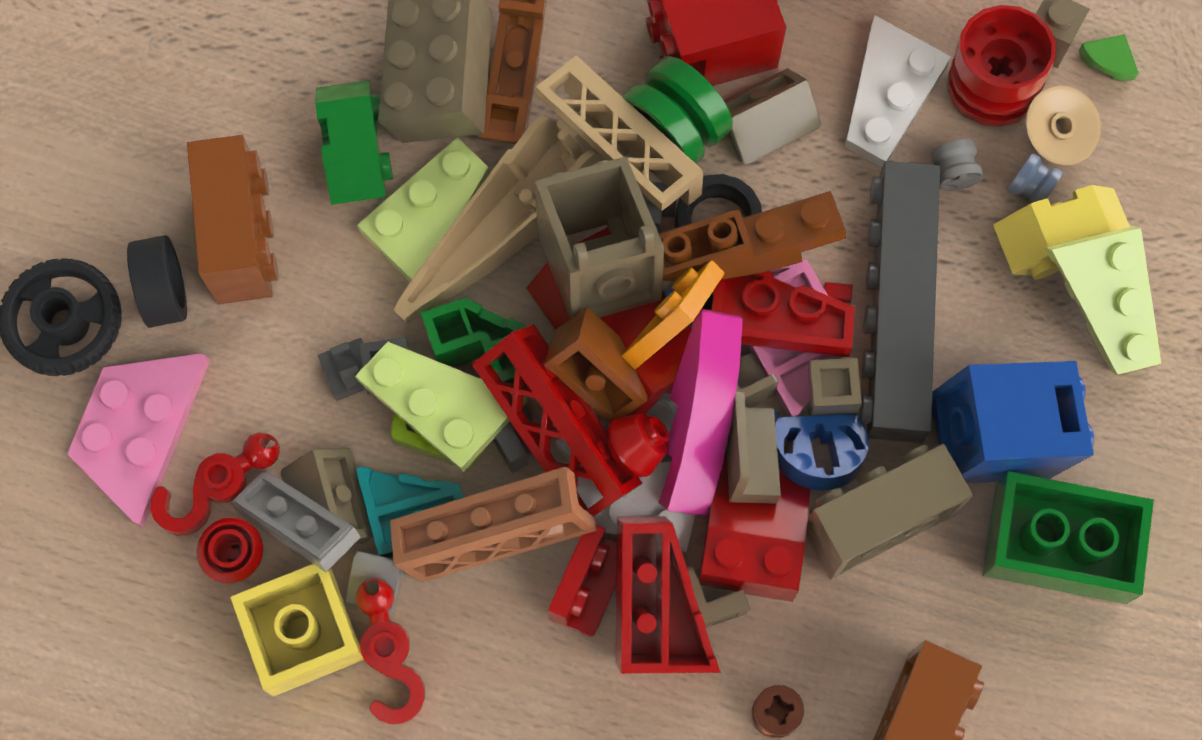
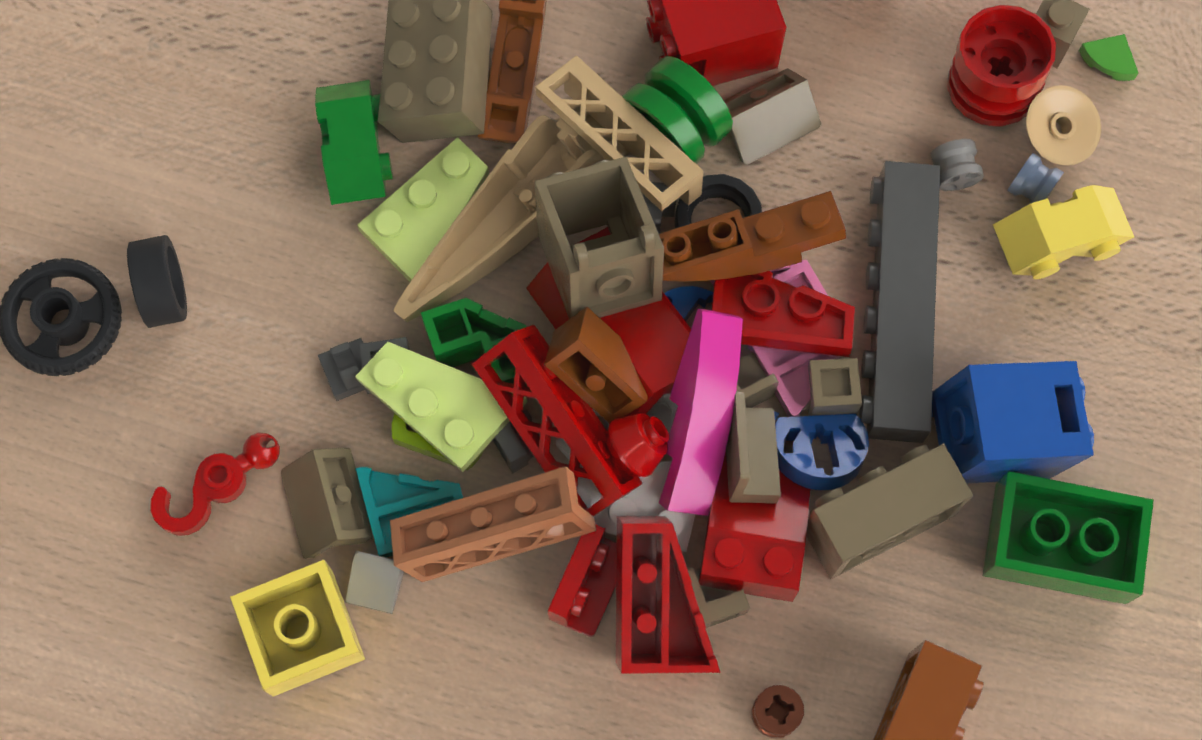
bright pink wing [67,353,210,528] -> none
dark orange brick [187,134,278,305] -> none
red cone [196,517,264,584] -> none
light grey tile [231,470,360,572] -> none
red piece [356,578,425,724] -> none
light orange wing [621,260,725,369] -> none
red piece [824,282,853,303] -> none
white wing [844,15,951,168] -> none
yellowish green wing [1044,226,1161,375] -> none

